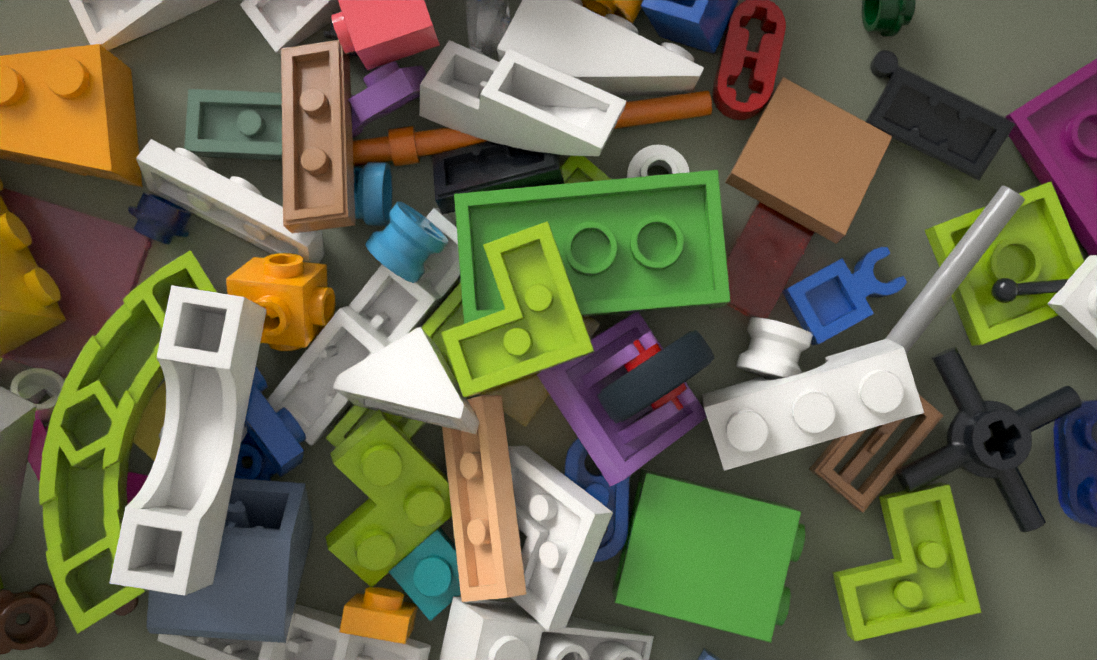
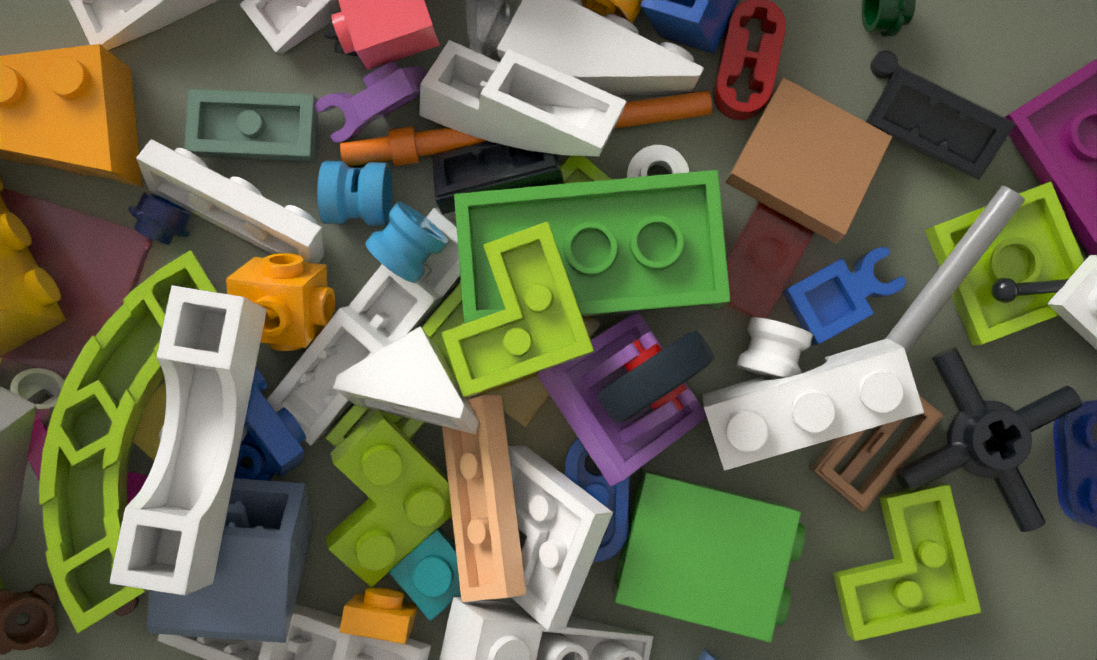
medium nougat tile [281,40,355,234] -> none

